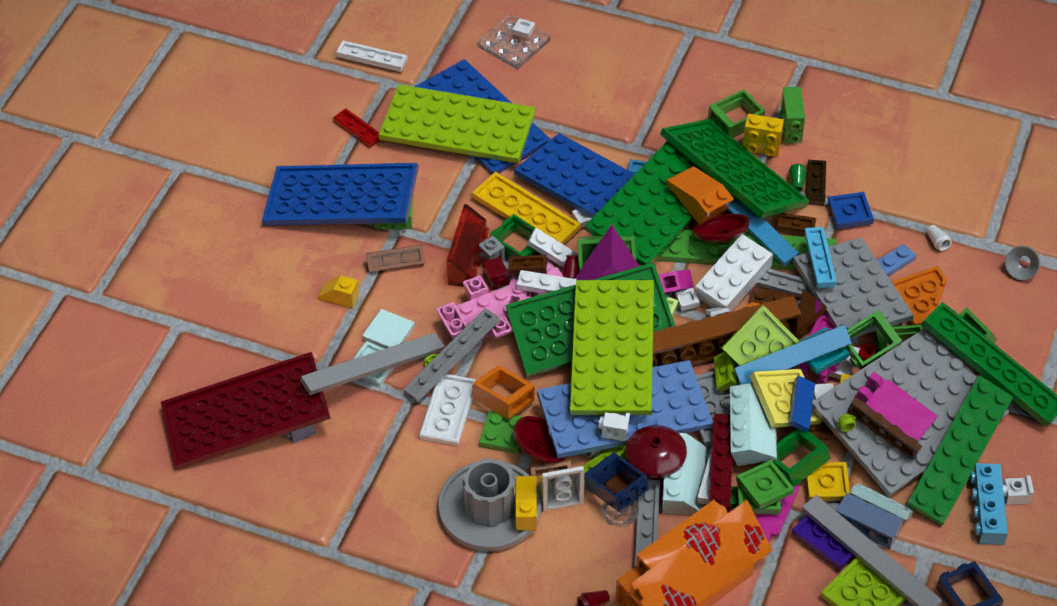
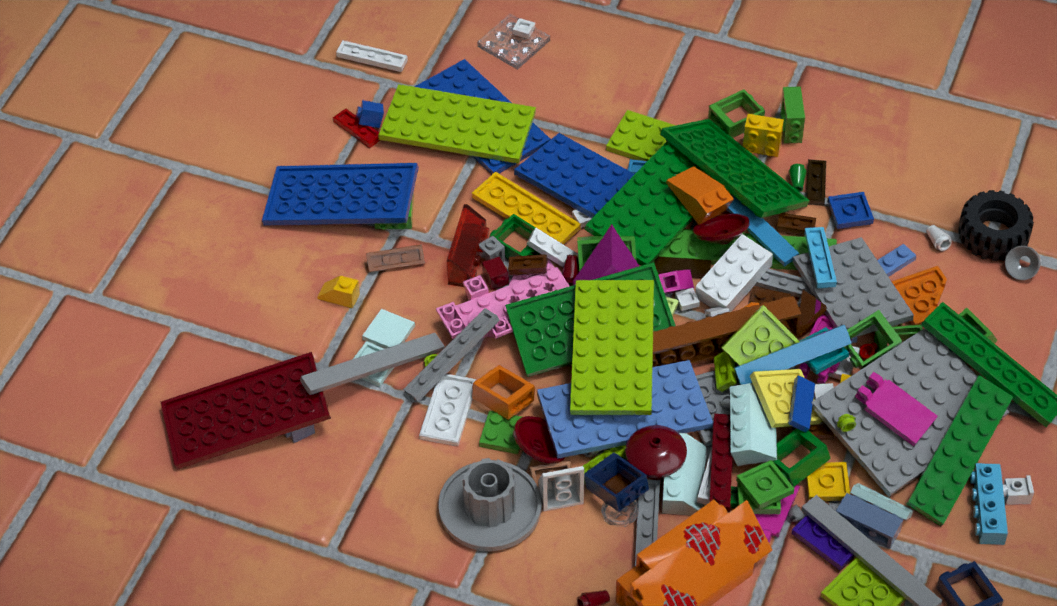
yellow slope [516,476,537,530] -> none
white plate [517,270,577,294] -> none
white brick [599,412,630,441] -> none
reddish brown plate [847,397,922,460] -> none
none -> blue brick [356,100,384,128]
none -> lime plate [606,110,675,161]
none -> dark brown tile [654,256,711,278]
none -> light grey hinge [788,504,805,523]
none -> black tyre [958,190,1034,261]

